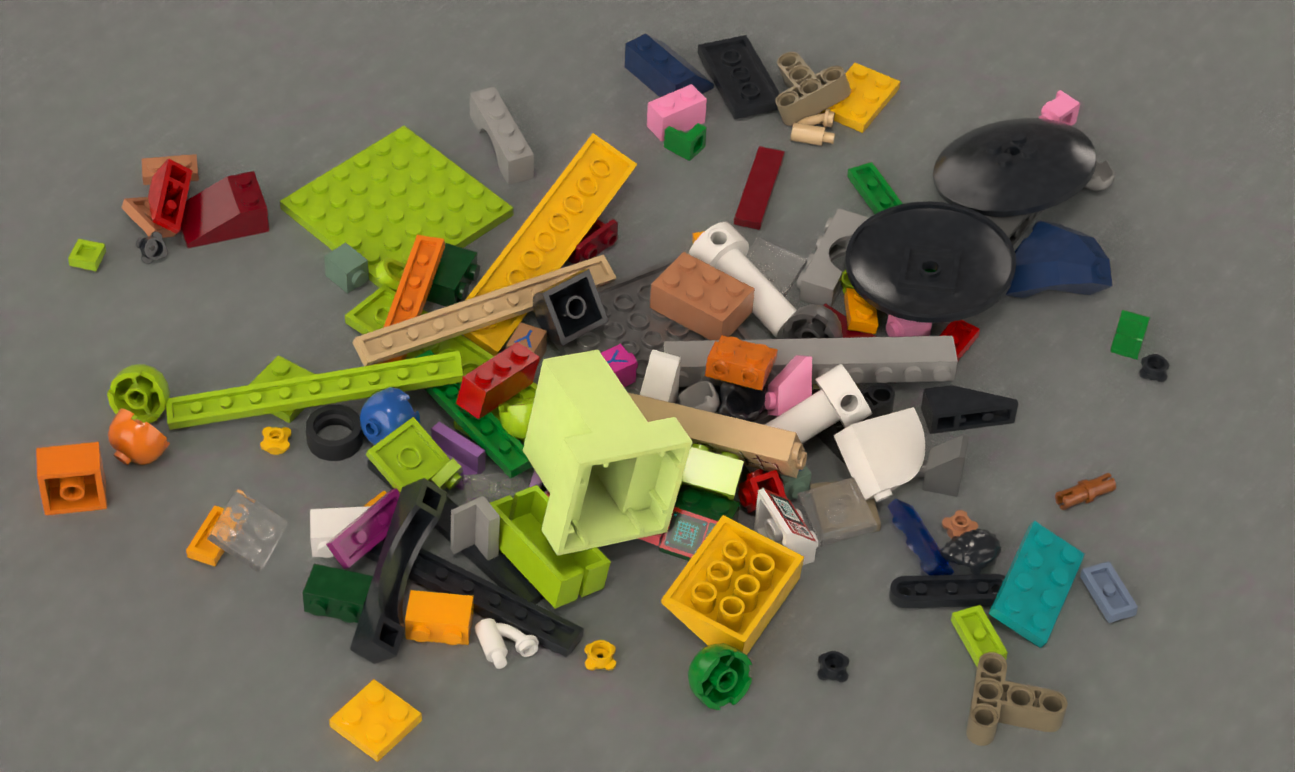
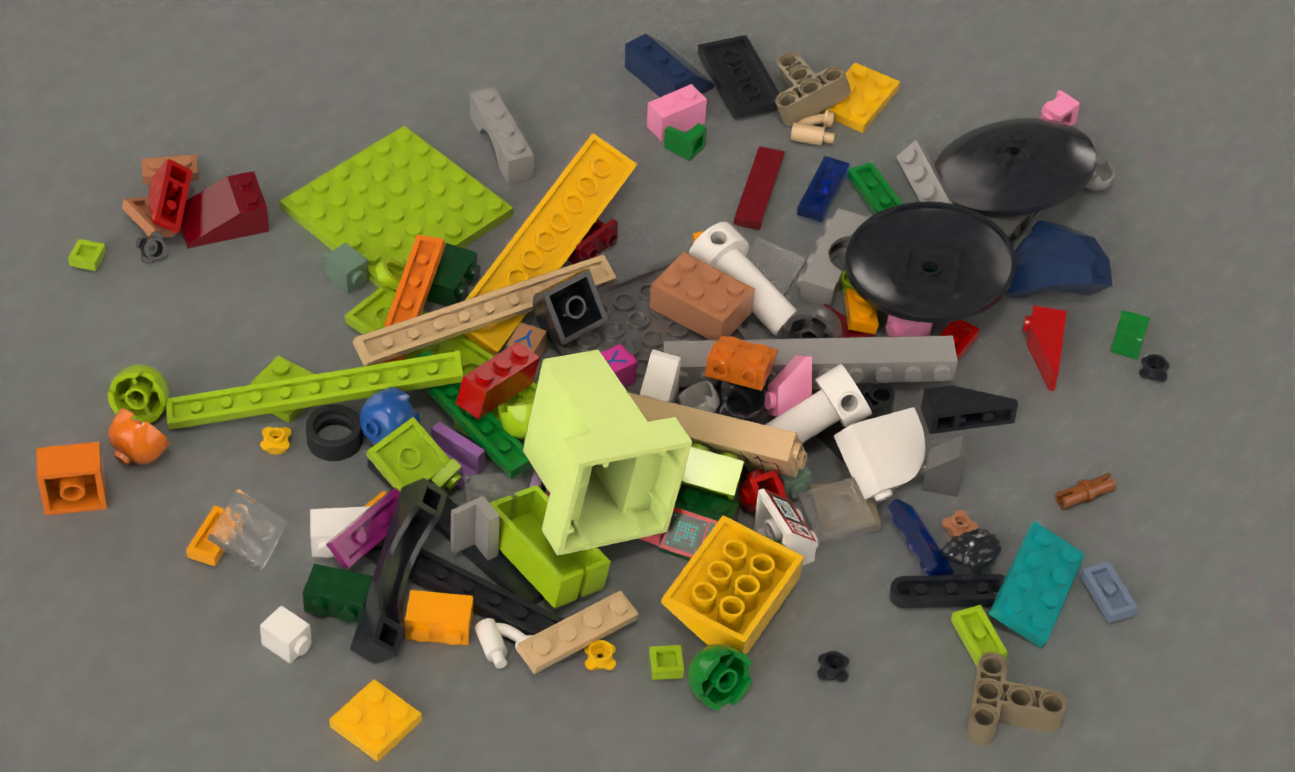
none -> white brick [260,606,312,664]
none -> tan plate [516,590,639,674]
none -> lime plate [649,645,684,680]
none -> clear blue plate [797,156,850,223]
none -> light grey plate [896,140,954,204]
none -> red slope [1022,305,1067,391]

